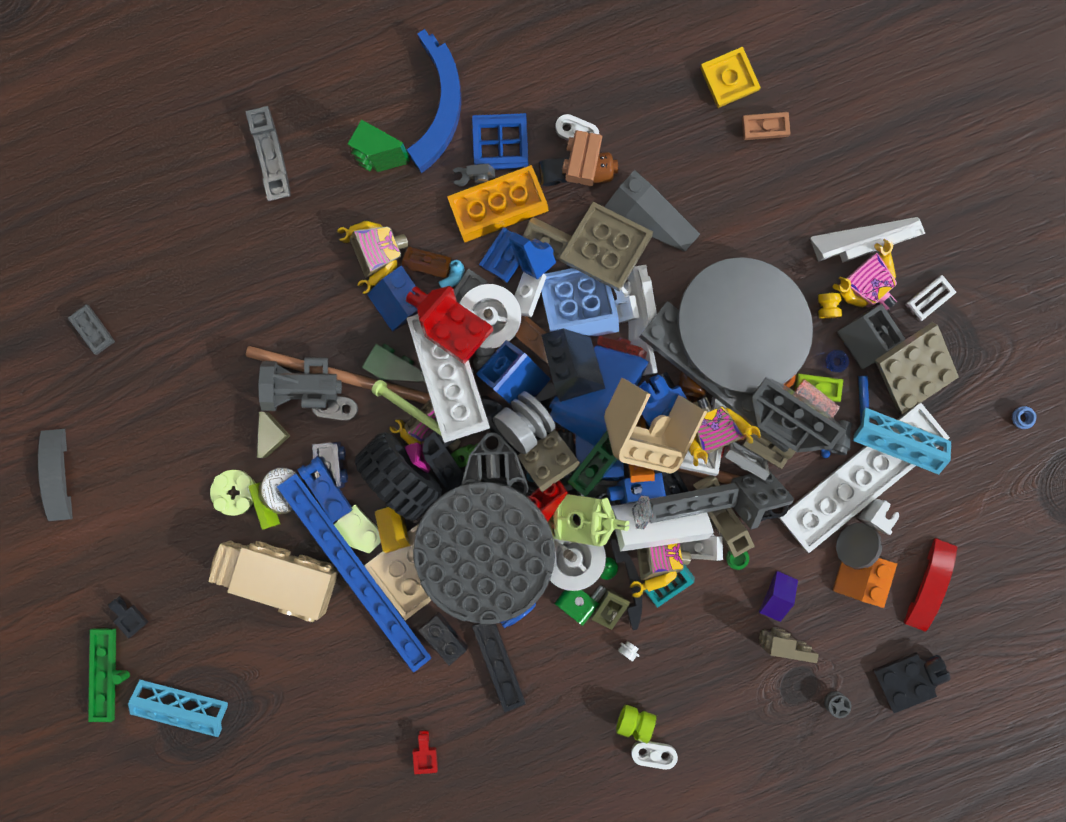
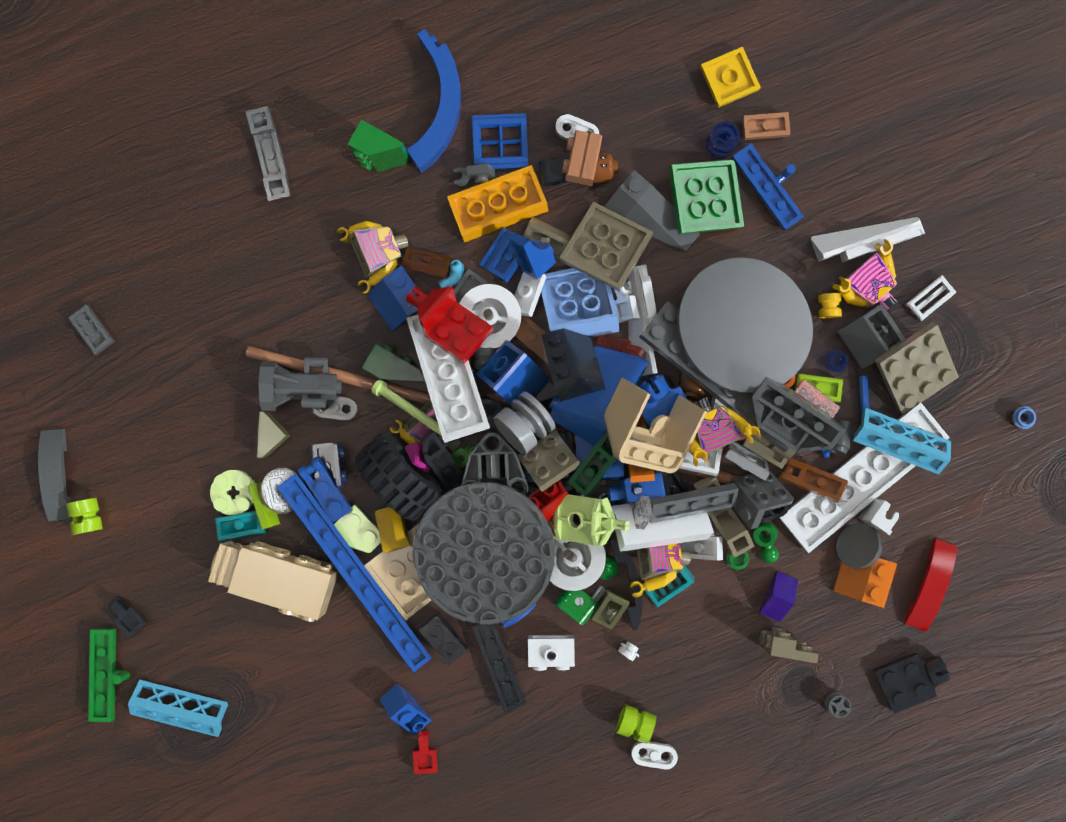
none -> lime wheel [66,498,103,535]
none -> teal slope [215,511,267,542]
none -> blue slope [380,684,432,735]
none -> white brick [528,635,575,671]
none -> plate [669,160,744,235]
none -> clear blue wheel [705,121,740,159]
none -> blue plate [731,144,804,231]
none -> green plate [753,522,779,563]
none -> dark orange plate [778,458,848,503]

